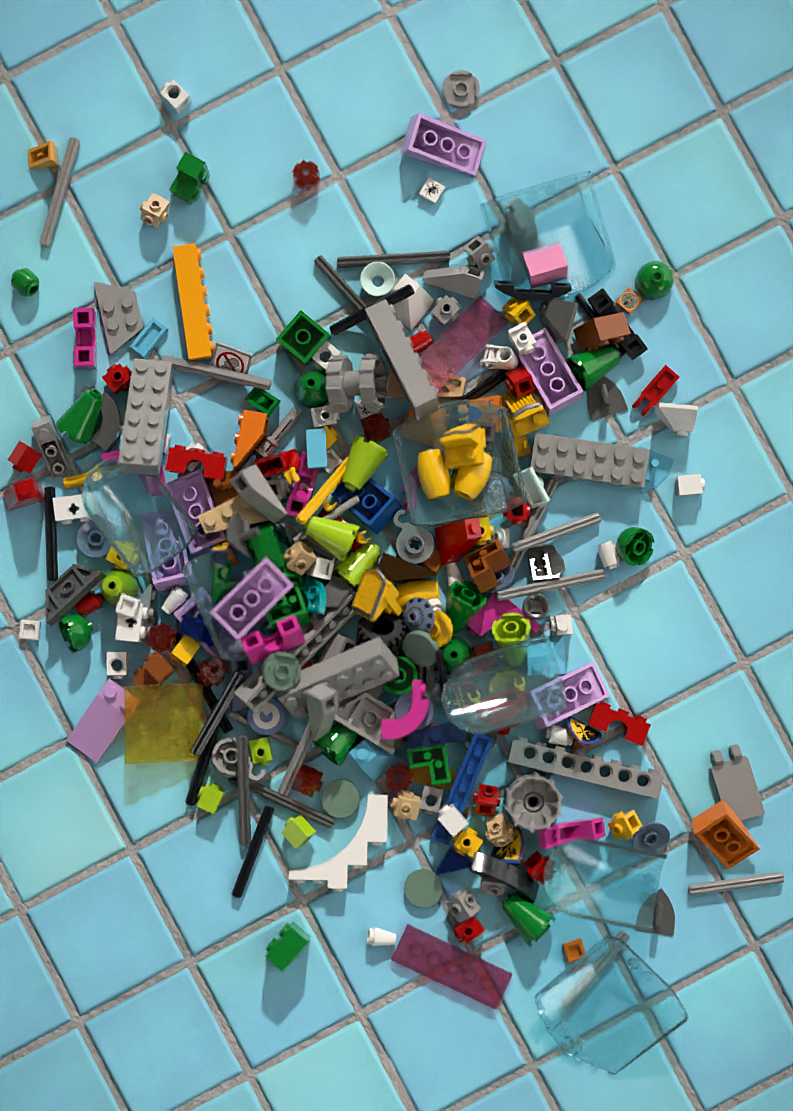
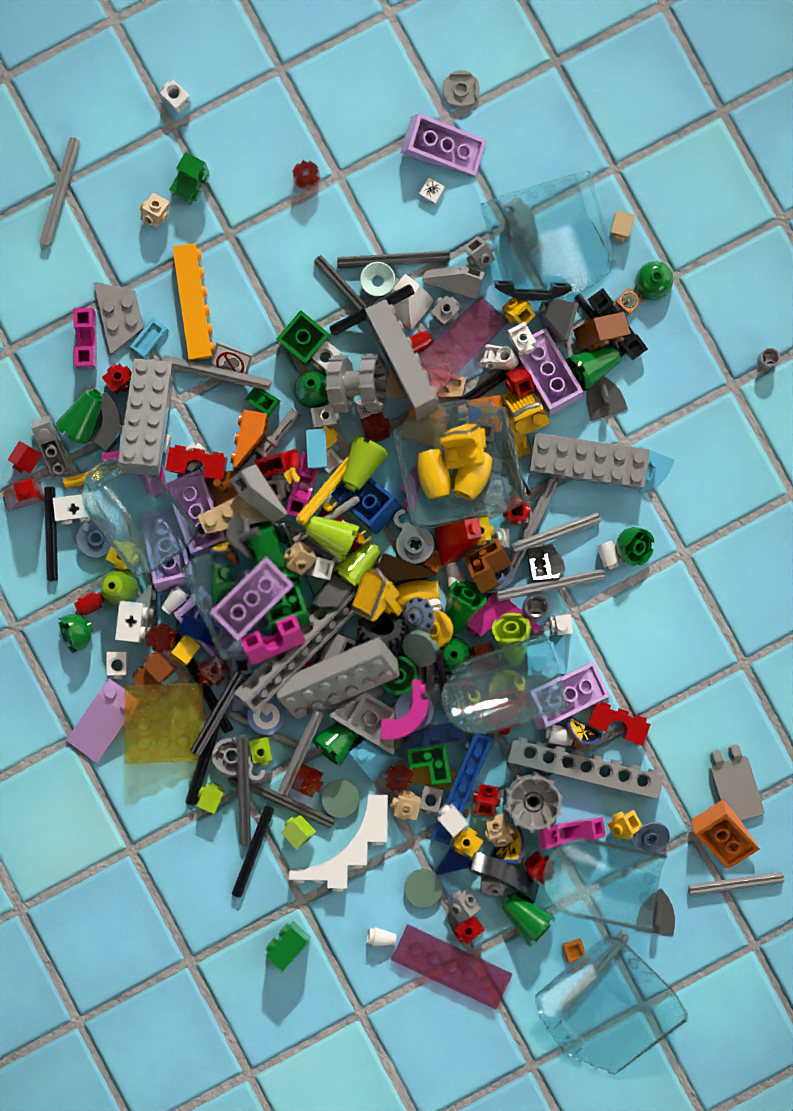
green head [11,268,39,297] -> none
white tile [19,620,41,640] -> none
light orange slope [28,141,59,169] -> none
dark grey wing [45,564,106,626] -> none
white tile [115,594,141,619] -> none
sand green tile [262,652,301,691] -> none
teal tile [301,575,326,614] -> none
light grey slope [306,683,338,741] -> none
light aqua tile [514,467,550,508] -> none
bright pink slope [522,241,568,289] -> none
red hinge [632,365,680,417] -> none
white slope [654,403,698,436] -> none
white brick [675,474,705,497] -> none
none -> tan brick [609,210,635,242]
none -> light grey wheel [757,348,780,369]

